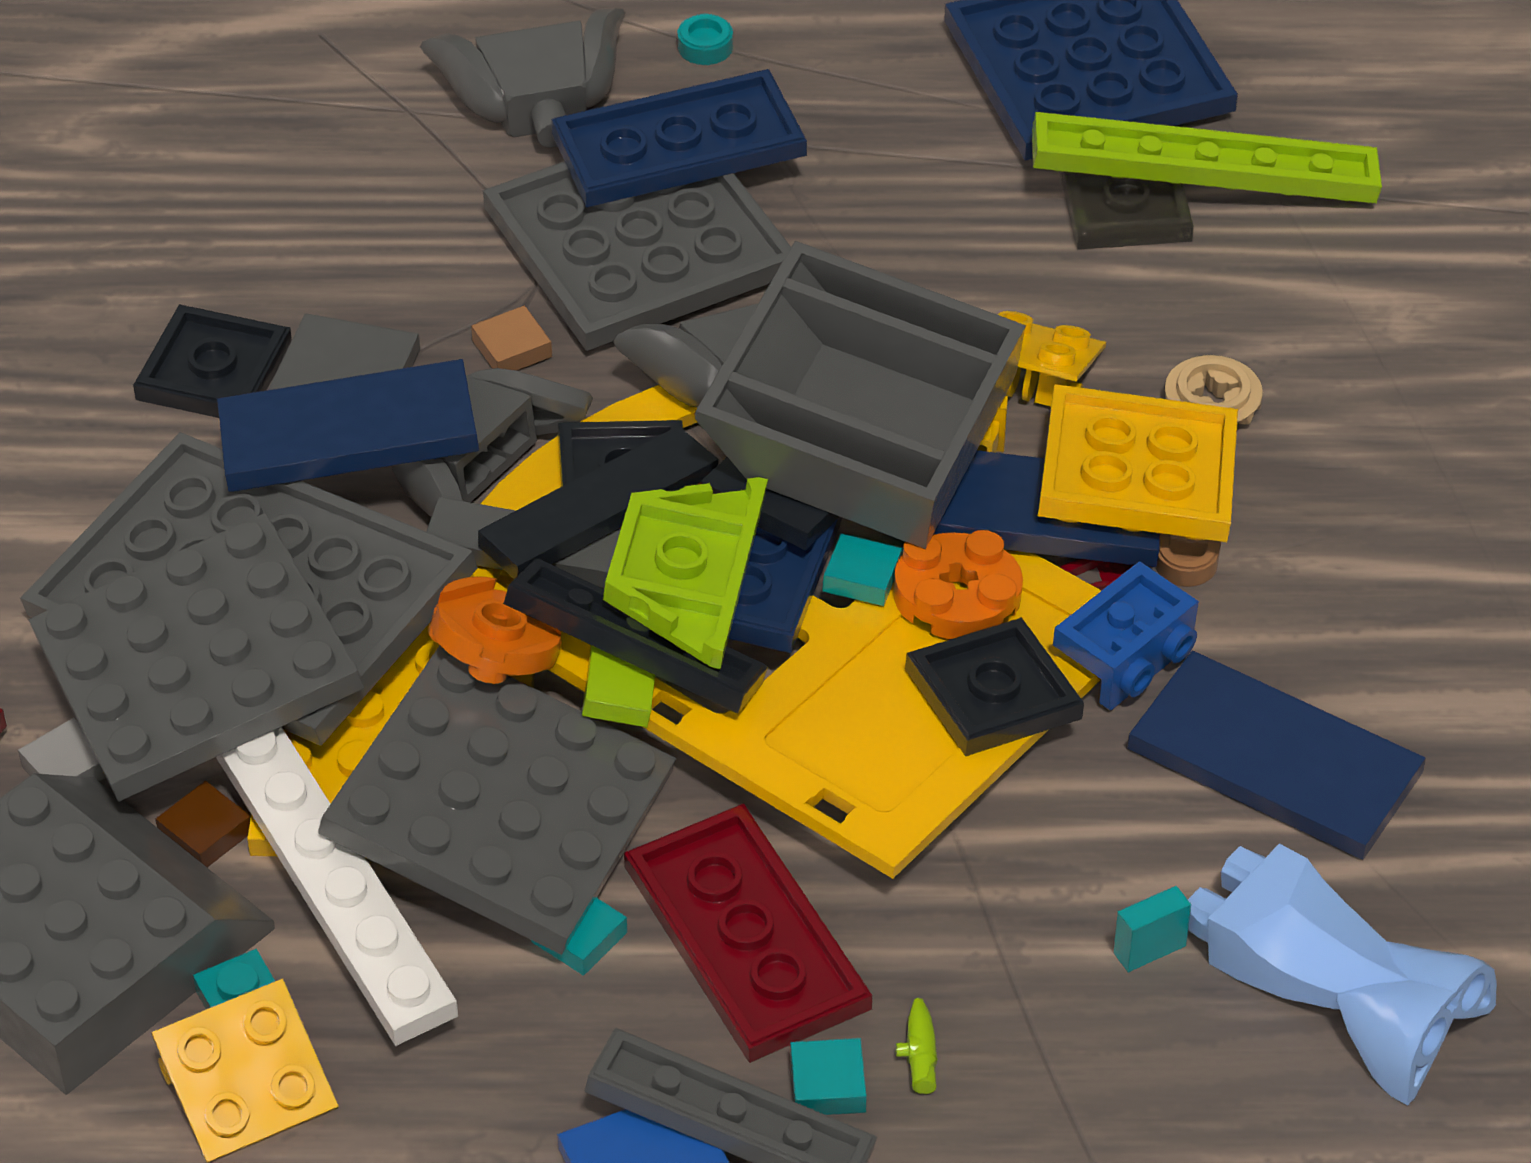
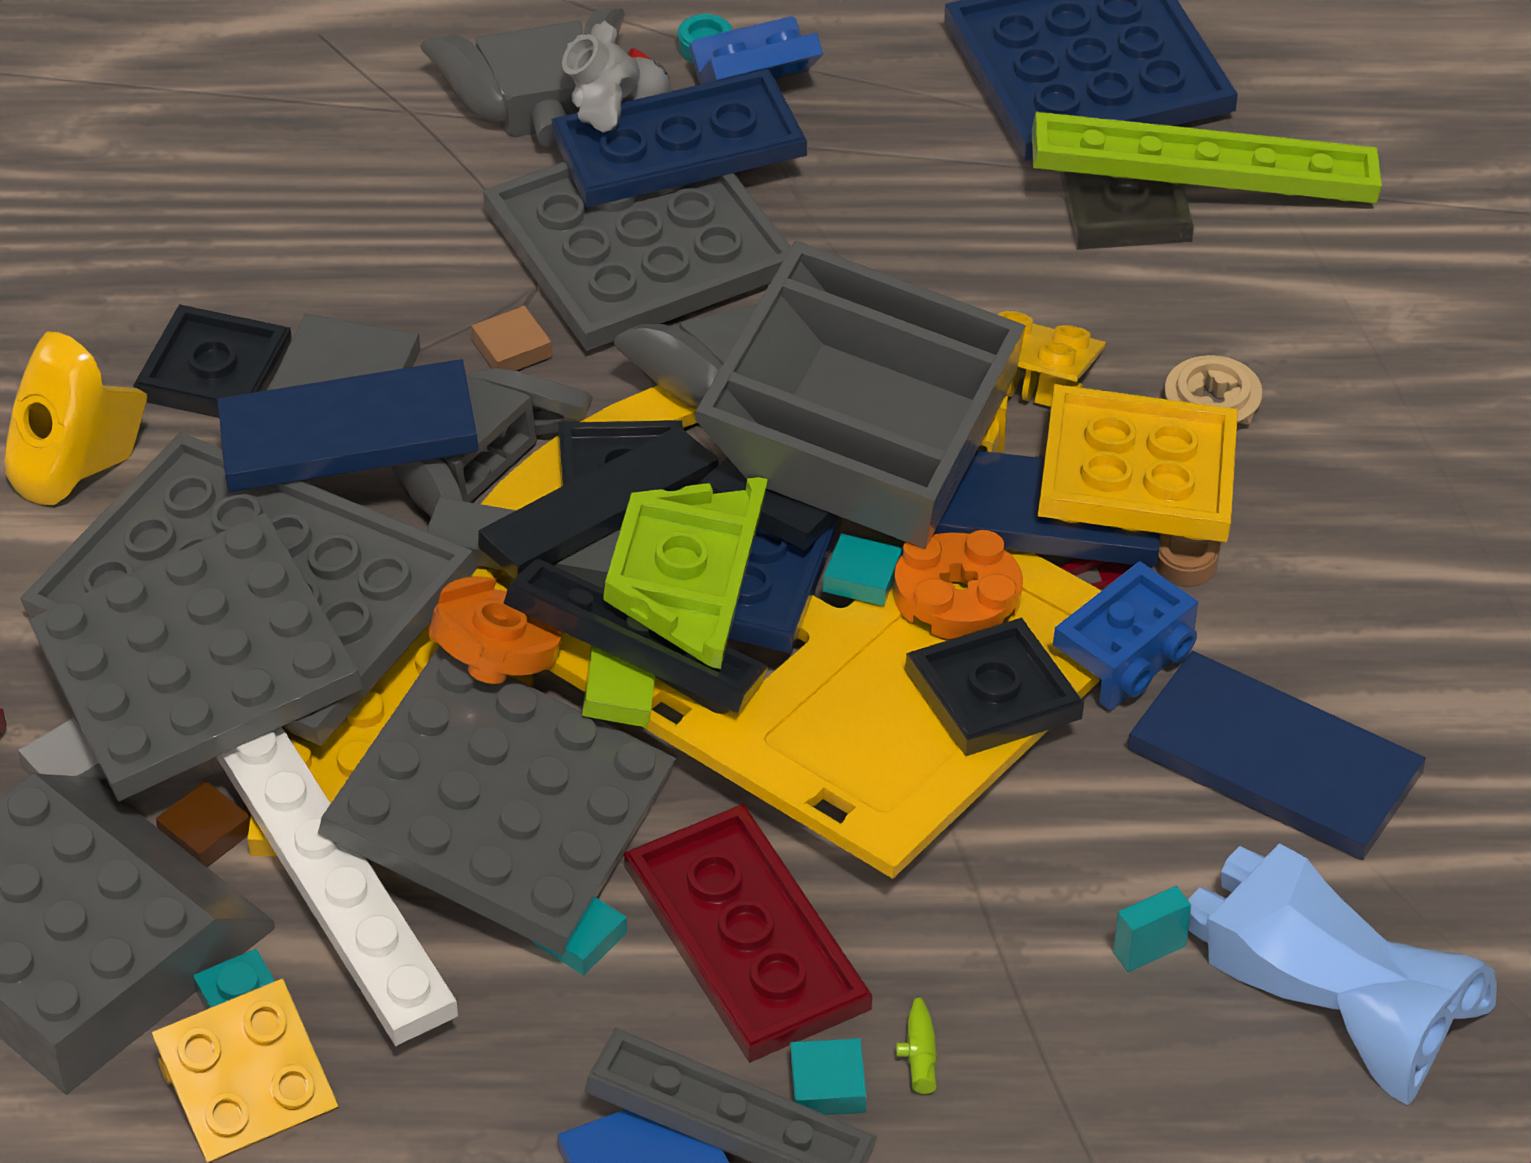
none -> yellow piece [4,331,147,505]
none -> light grey animal [562,20,671,132]
none -> blue bracket [689,16,823,84]

